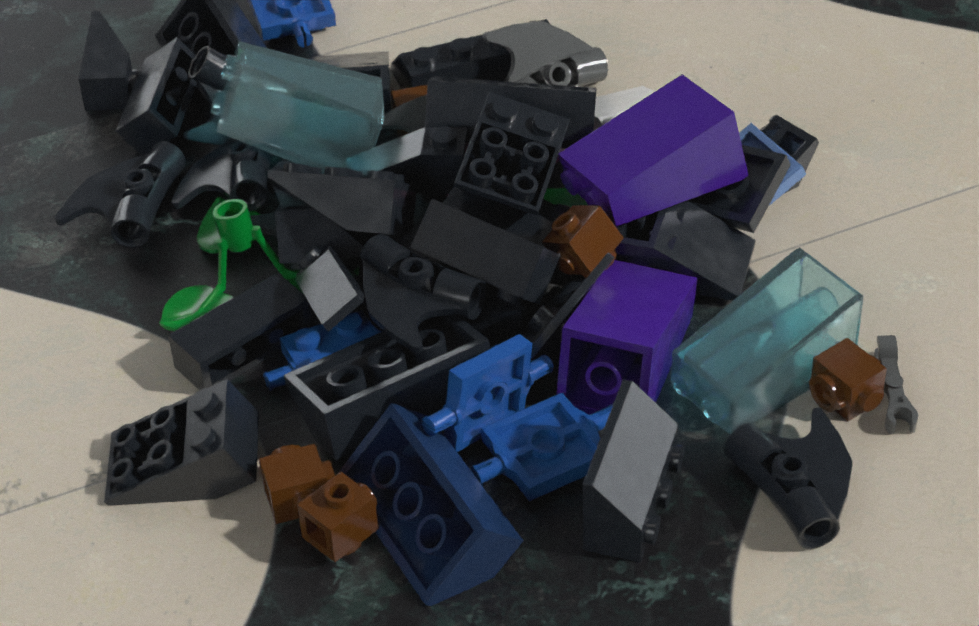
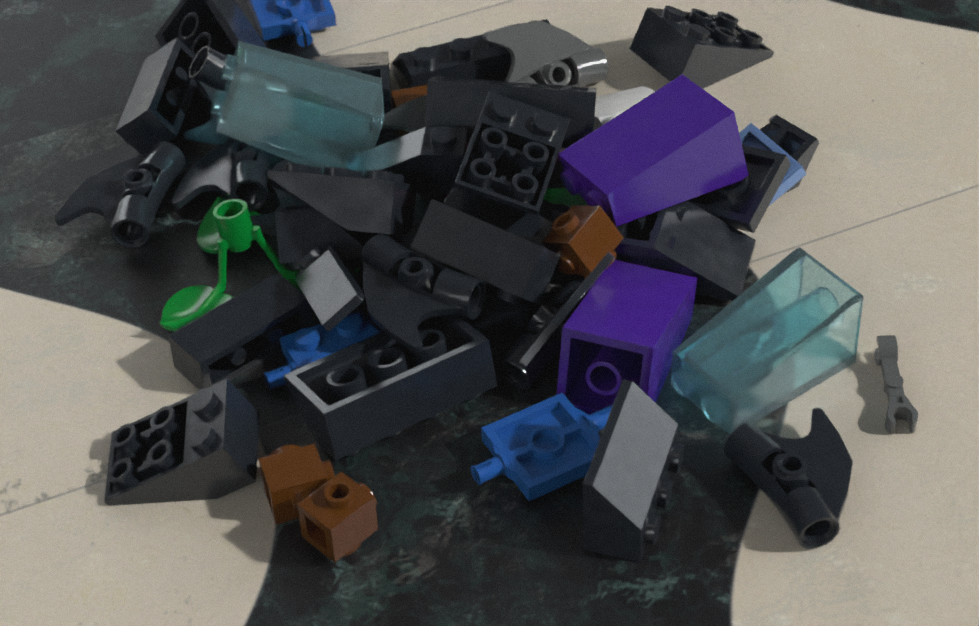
black slope [78,10,139,111] -> none
dark blue slope [336,403,523,606] -> none
blue plate [422,334,554,452] -> none
reddish brown brick [809,337,887,421] -> none
none -> black slope [629,5,774,89]

